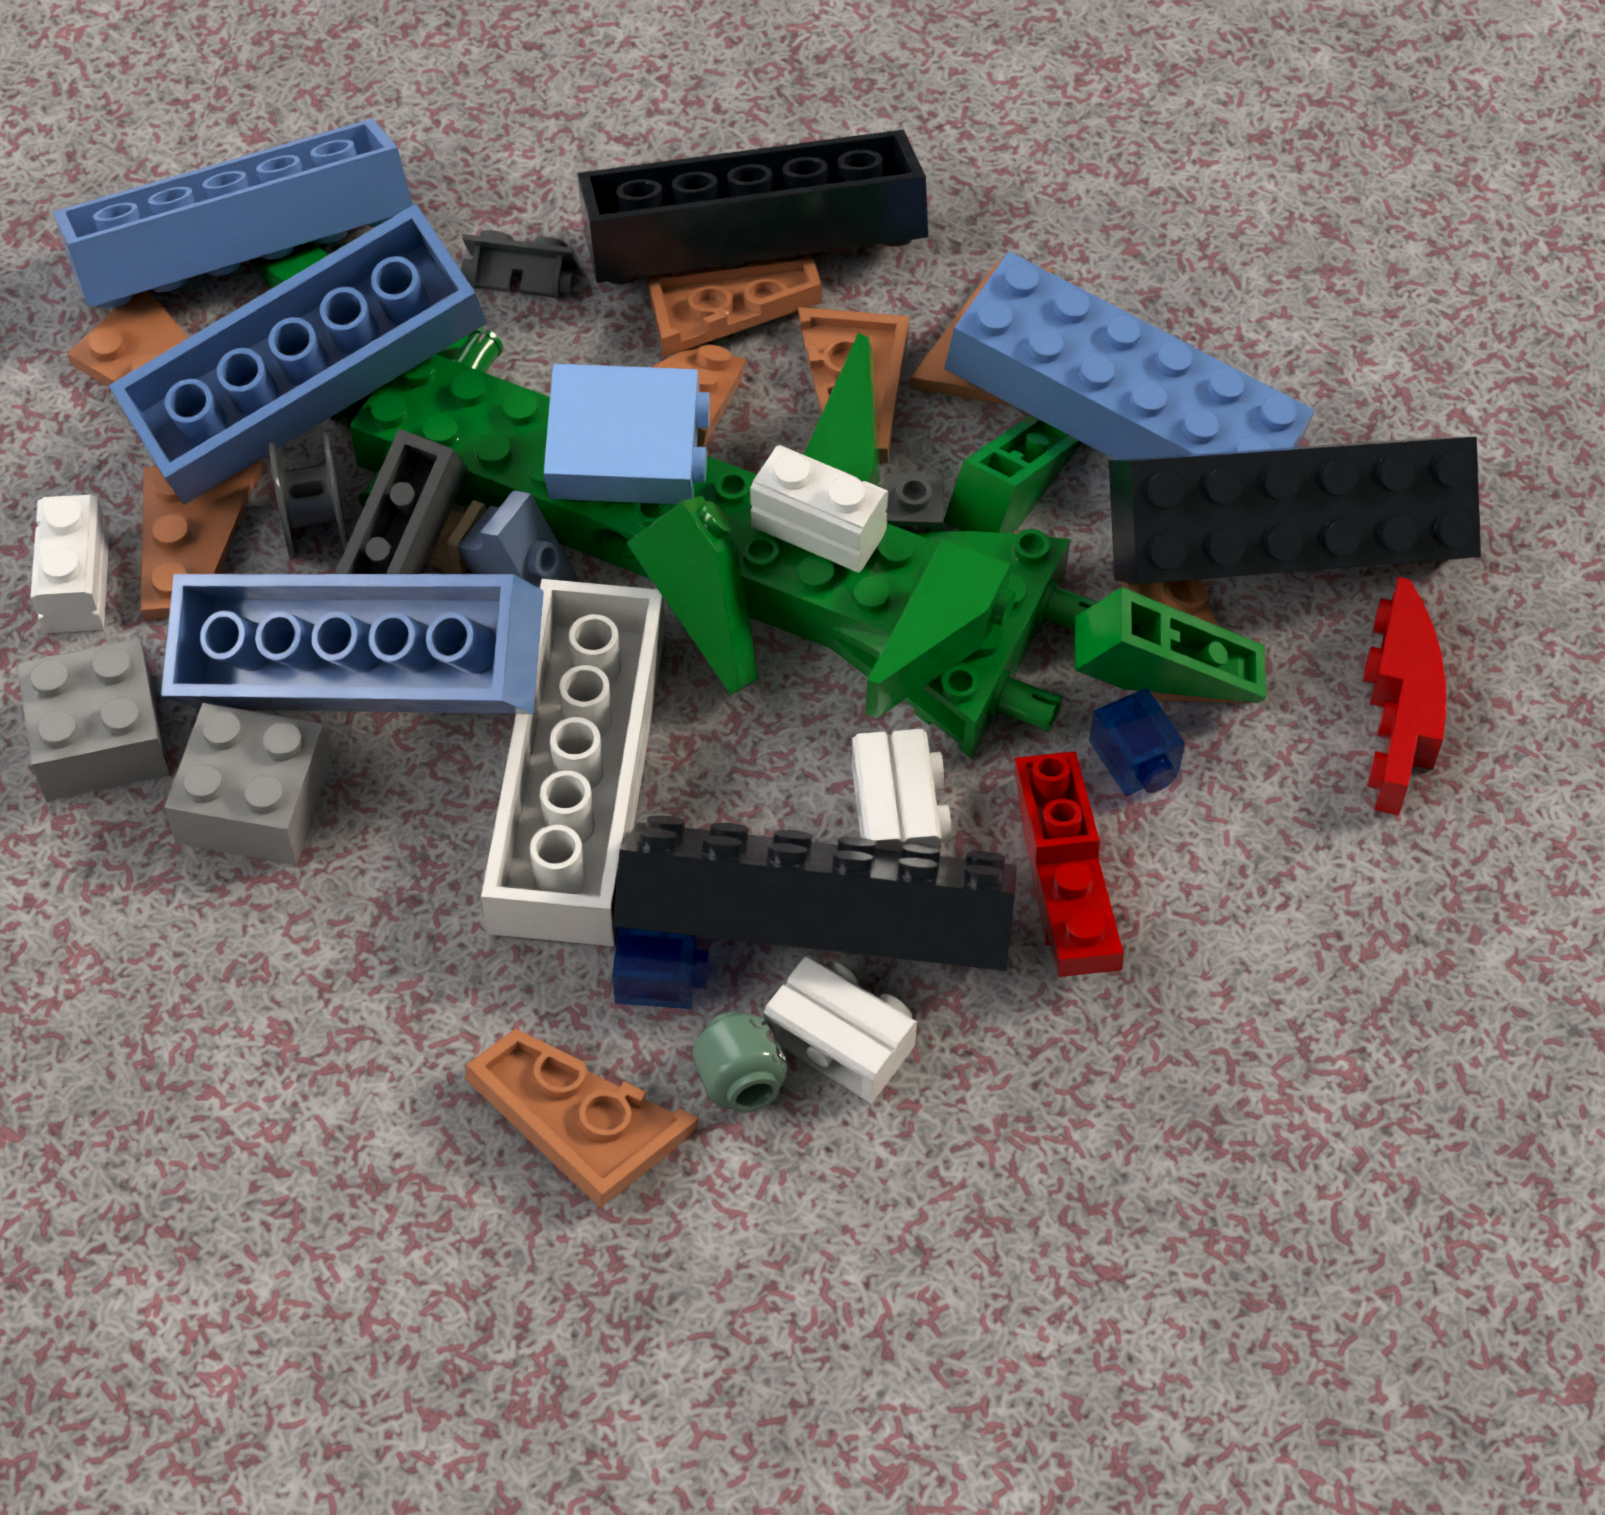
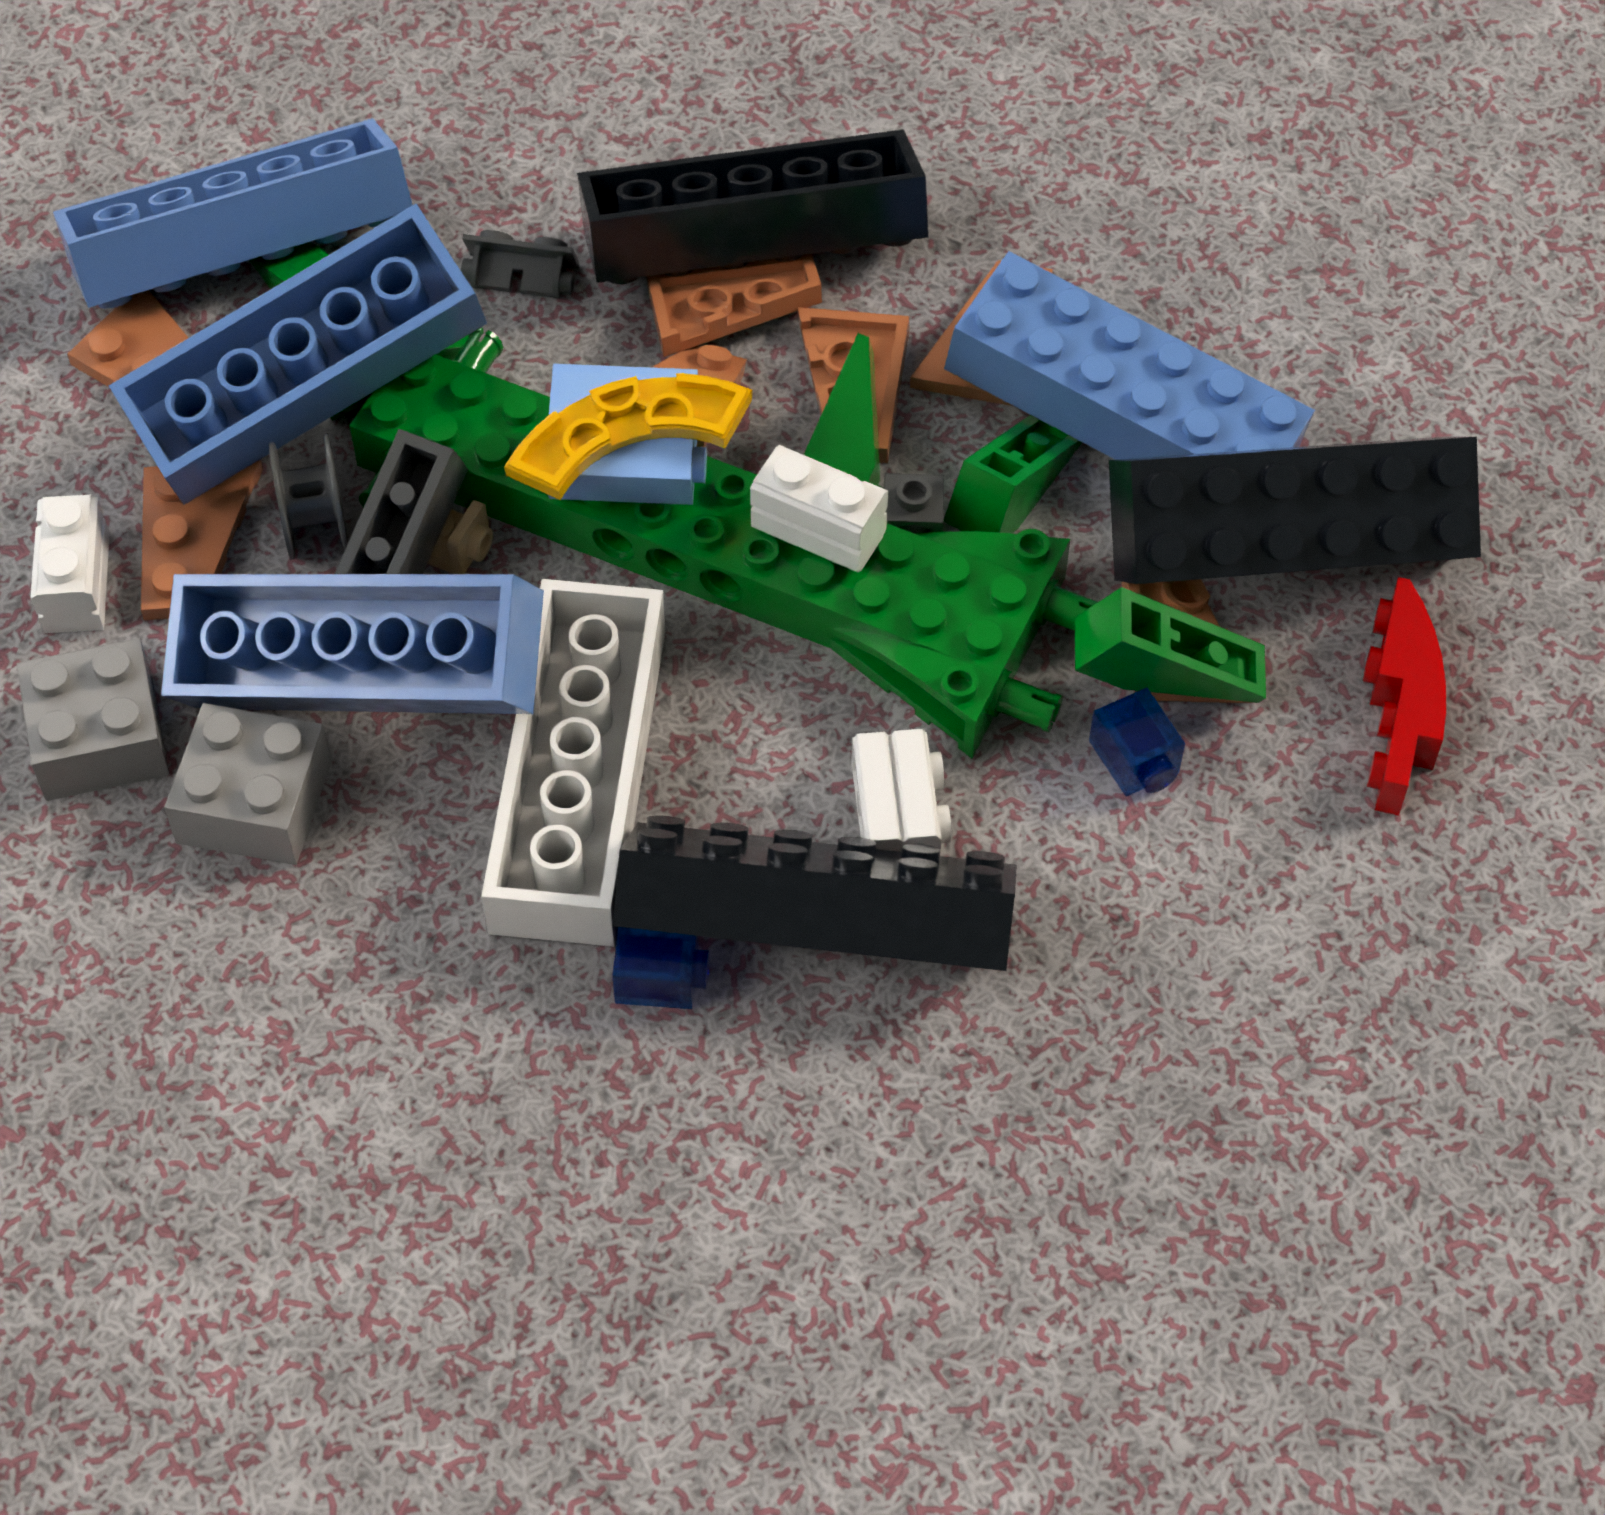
sand blue brick [457,491,579,588] -> none
nougat wing [465,1028,699,1209] -> none
green slope [626,496,759,695] -> none
sand green head [692,1012,788,1113] -> none
white brick [763,955,917,1104] -> none
green slope [865,539,1016,719] -> none
red slope [1014,751,1124,977] -> none
none -> yellow tile [504,373,753,500]

